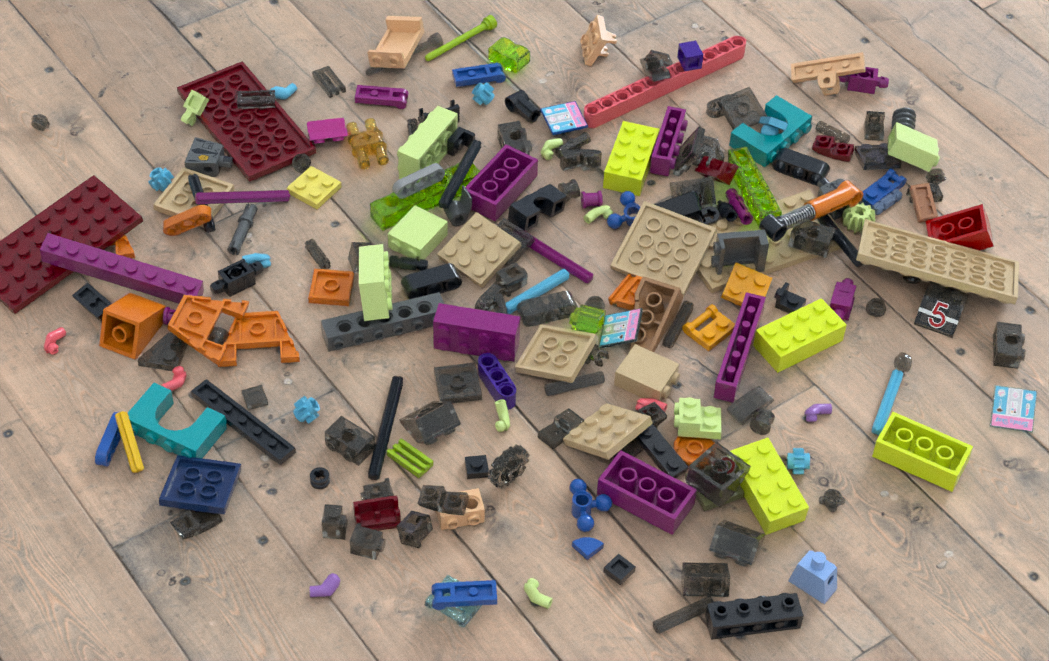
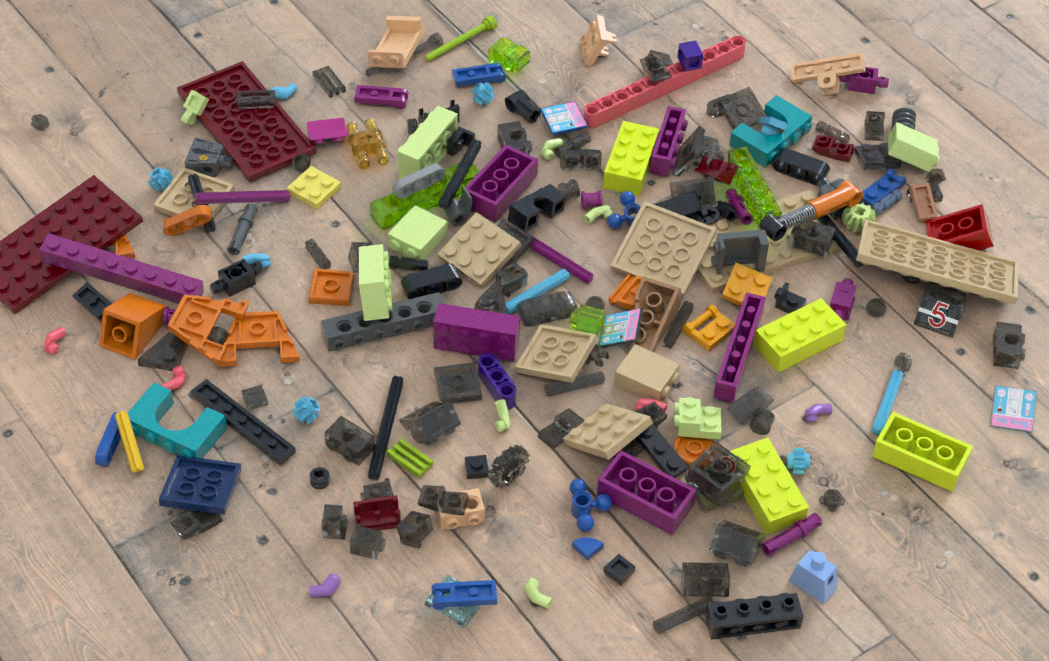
none -> magenta pin [761,513,822,556]

